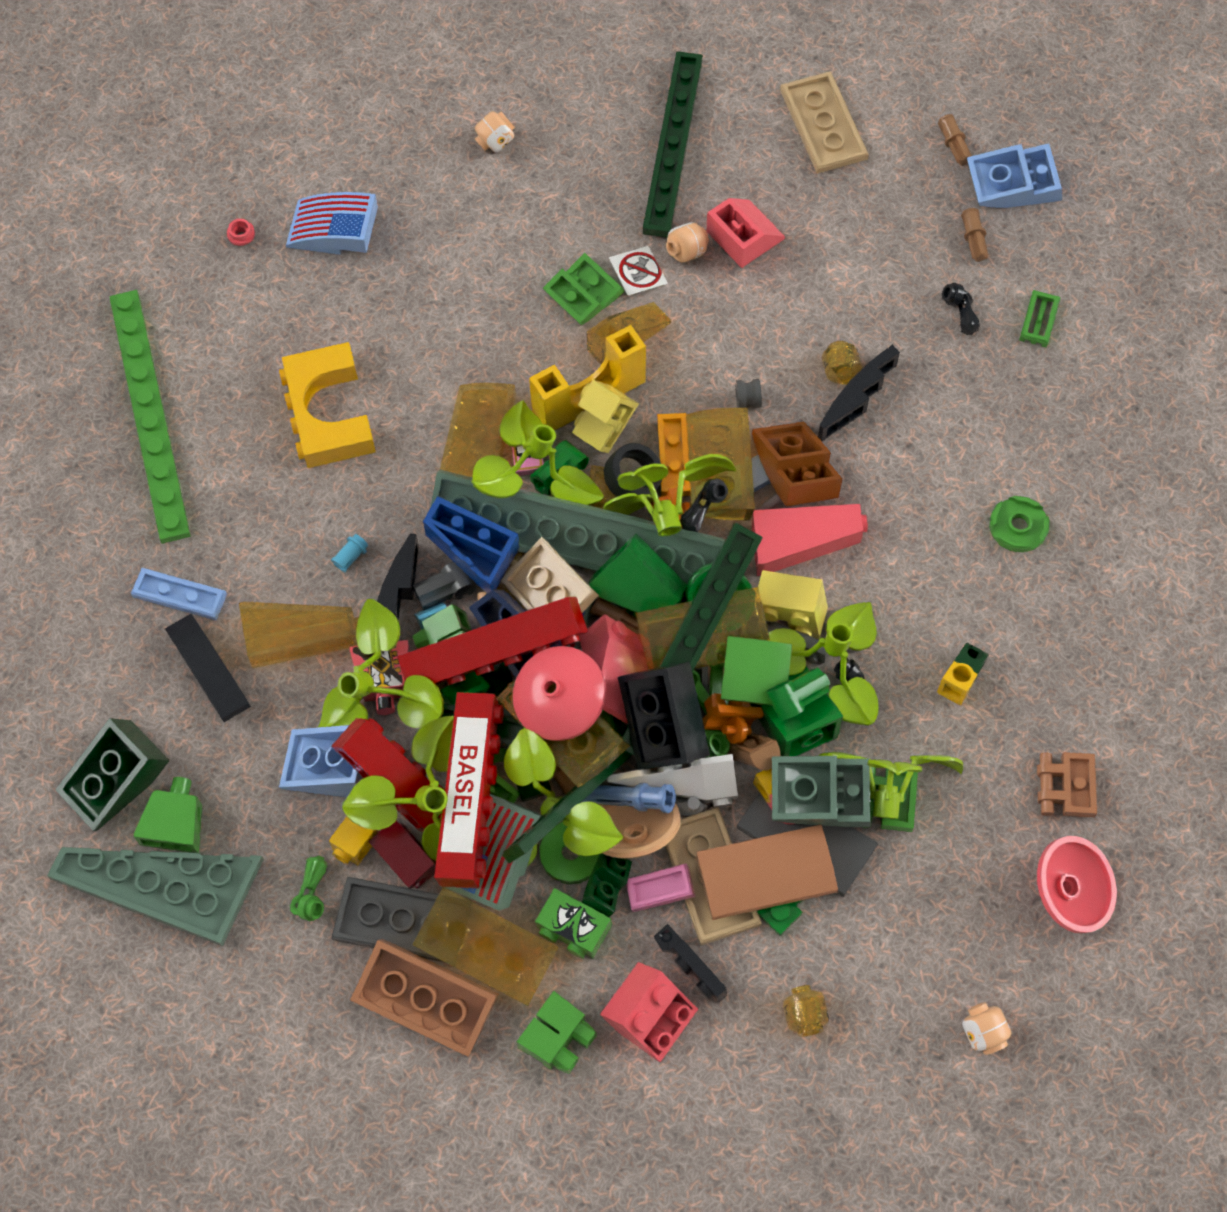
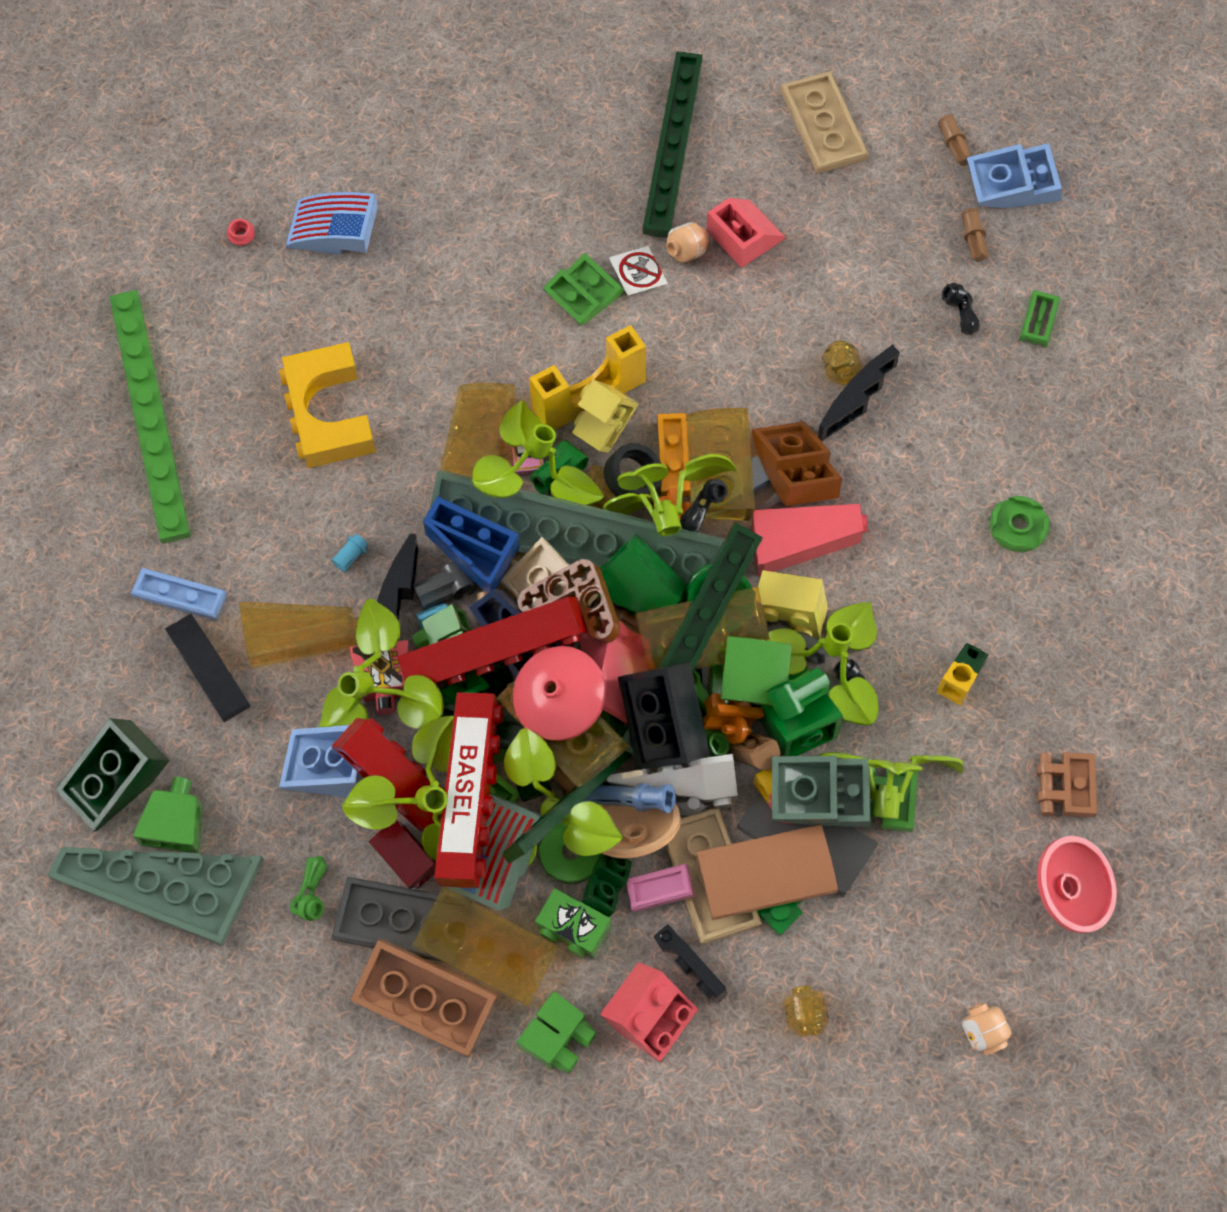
yellow brick [329,816,379,866] -> none
light nougat head [475,111,515,152] -> none
clear yellow slope [586,302,671,364] -> none
dark grey wheel [735,379,762,409] -> none
none -> dark orange beam [517,559,620,644]

